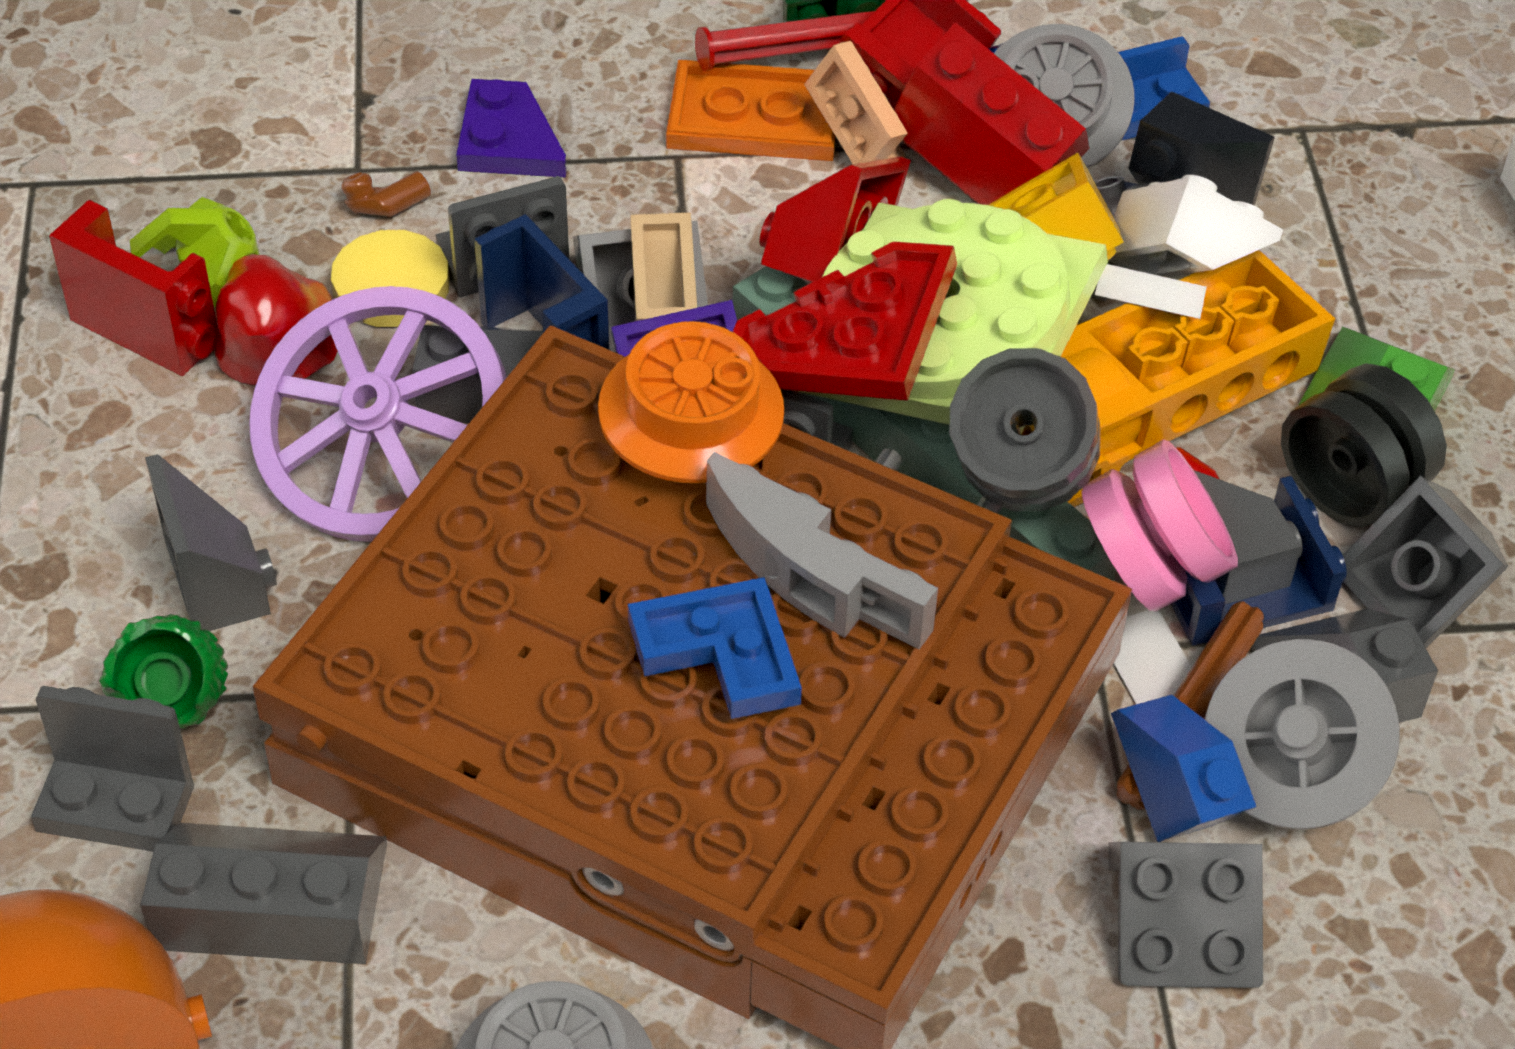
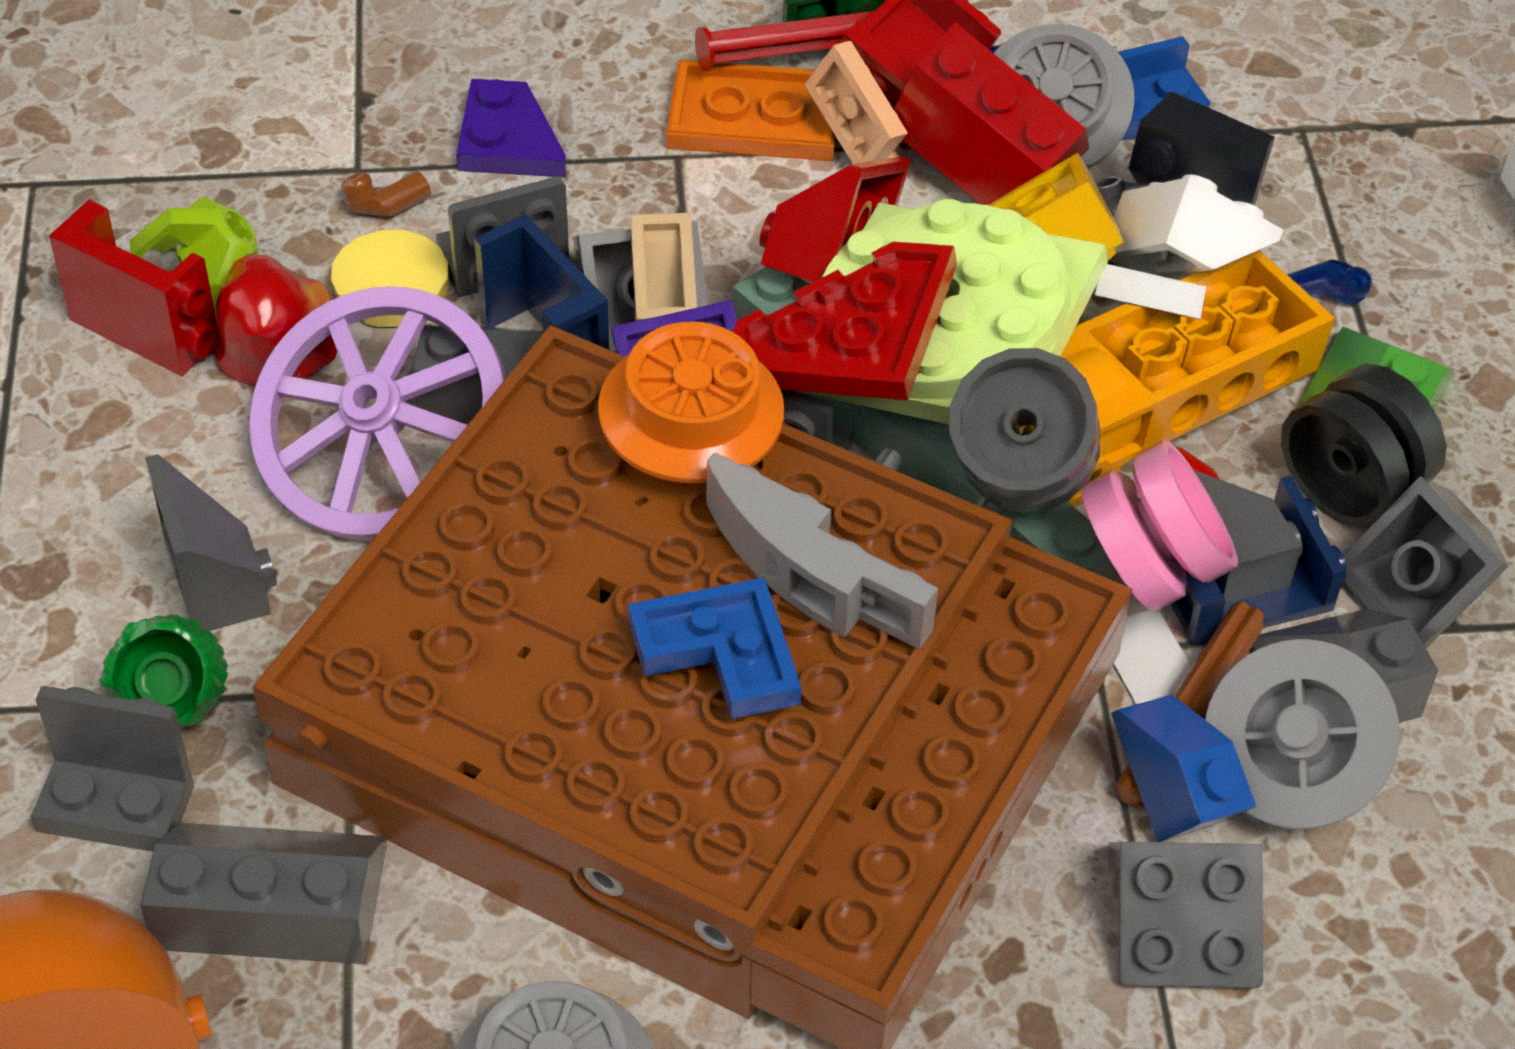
none -> clear blue arm [1287,259,1373,305]

